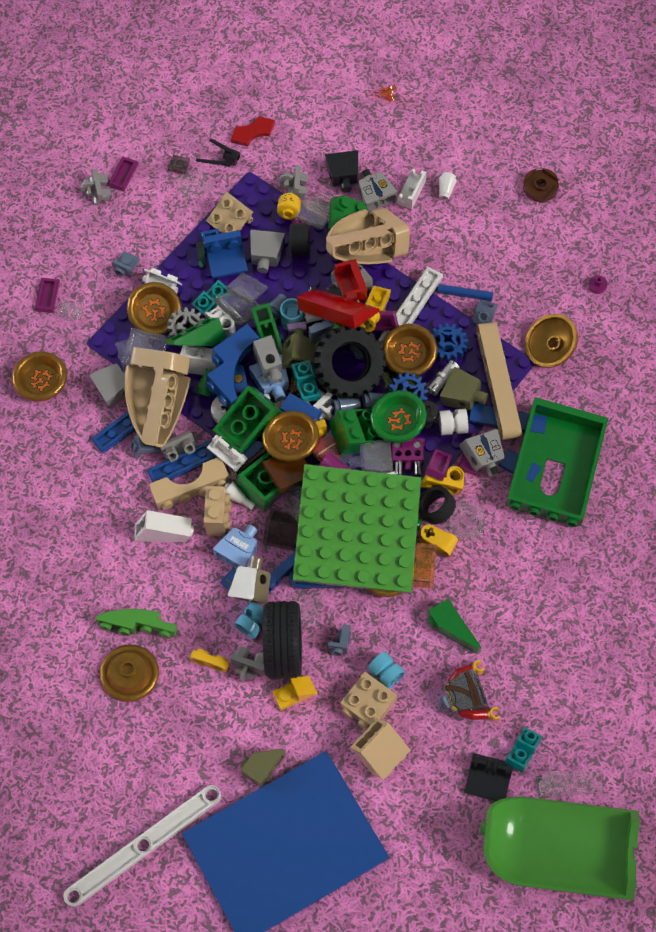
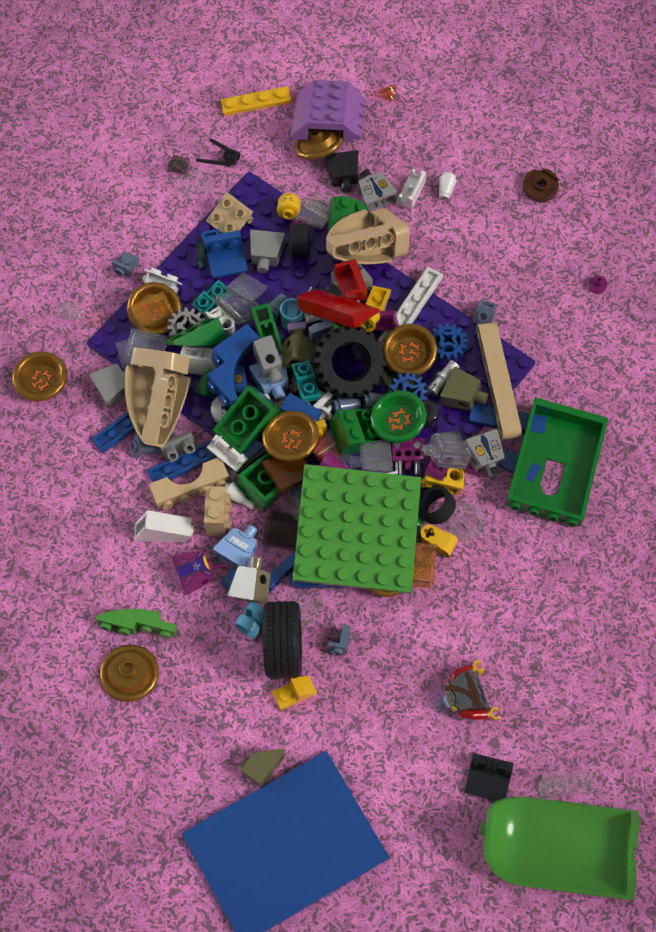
magenta tile [35,278,60,313] -> none
white beam [63,785,221,907] -> none
light grey hips [80,169,111,205] -> none
magenta tile [108,156,139,192] -> none
yellow plate [189,649,229,673] -> none
light grey hips [230,646,265,682] -> none
red tile [231,116,275,147] -> none
light grey hips [279,165,308,199] -> none
tan brick [340,672,398,730] -> none
tan brick [350,718,411,780] -> none
medium azure wheel [367,651,406,689] -> none
green slope [427,599,481,654] -> none
blue piece [438,284,493,301] -> none
white wheel [439,409,468,435] -> none
teal slope [505,727,543,773] -> none
pearl gold dish [525,314,578,368] -> none
none -> clear yellow panel [129,291,173,330]
none -> torso [172,550,222,595]
none -> yellow plate [220,86,292,116]
none -> medium lavender slope [290,79,365,142]
none -> pearl gold piece [295,129,344,160]
none -> clear torso [421,431,472,469]

